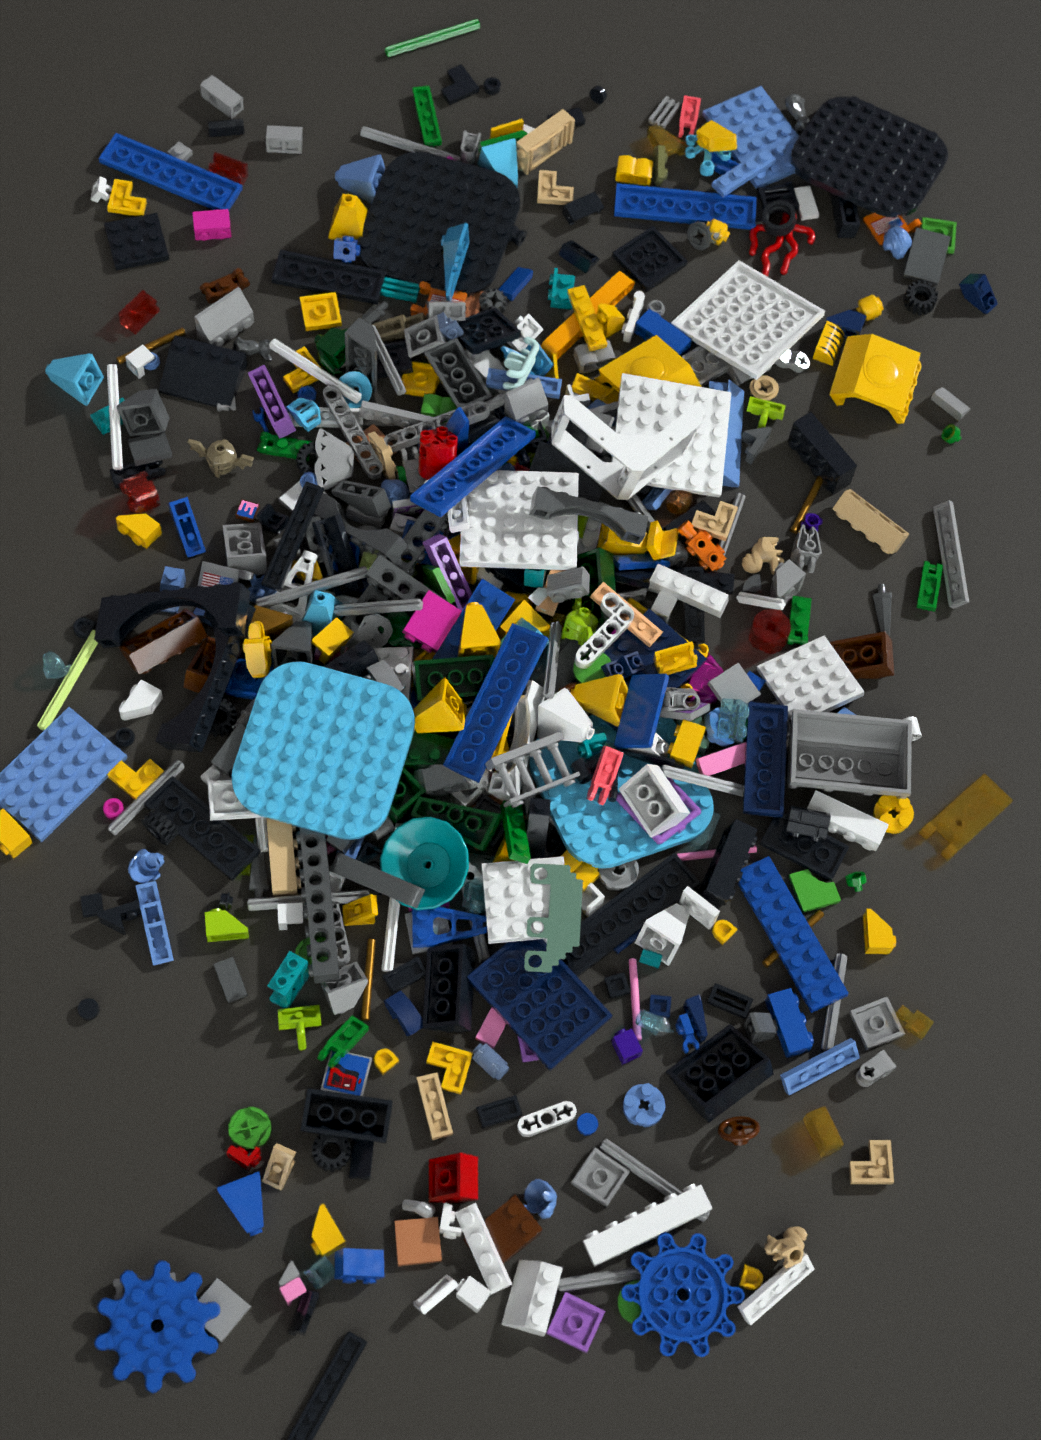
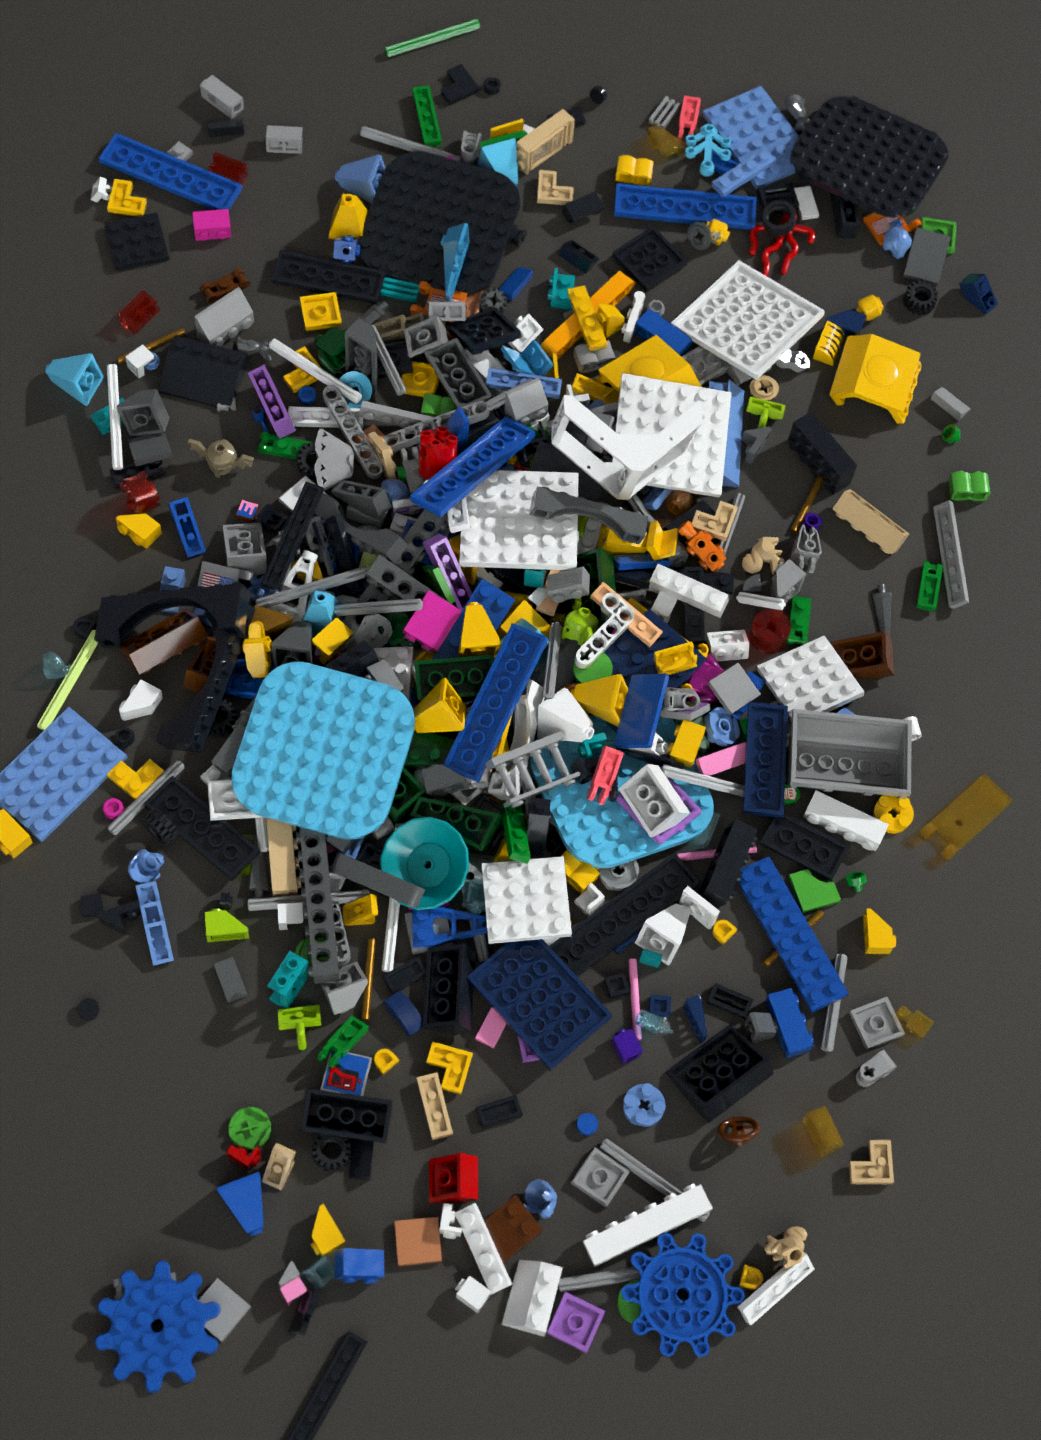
medium azure piece [286,397,321,432] -> none
medium blue plate [300,472,318,488] -> none
light grey arm [402,1199,435,1218] -> none
white tile [413,1275,458,1314] -> none
sand blue bracket [437,312,464,341] -> none
sand blue head [472,1043,509,1080] -> none
light aqua piece [503,337,539,390] -> none
white beam [517,1101,576,1137] -> none
sand green piece [524,863,583,973] -> none
dark blue slope [601,651,646,678] -> none
olive hinge [653,145,668,186] -> none
blue plate [675,1013,699,1054] -> none
yellow slope [696,120,737,152] -> none
clear light blue bracket [717,698,749,743] -> none
medium blue plate [780,1038,860,1095] -> none
black brick [785,805,831,841] -> none
none -> white bracket [706,629,749,662]
none -> tile [784,784,800,805]
none -> bright green brick [948,471,990,501]

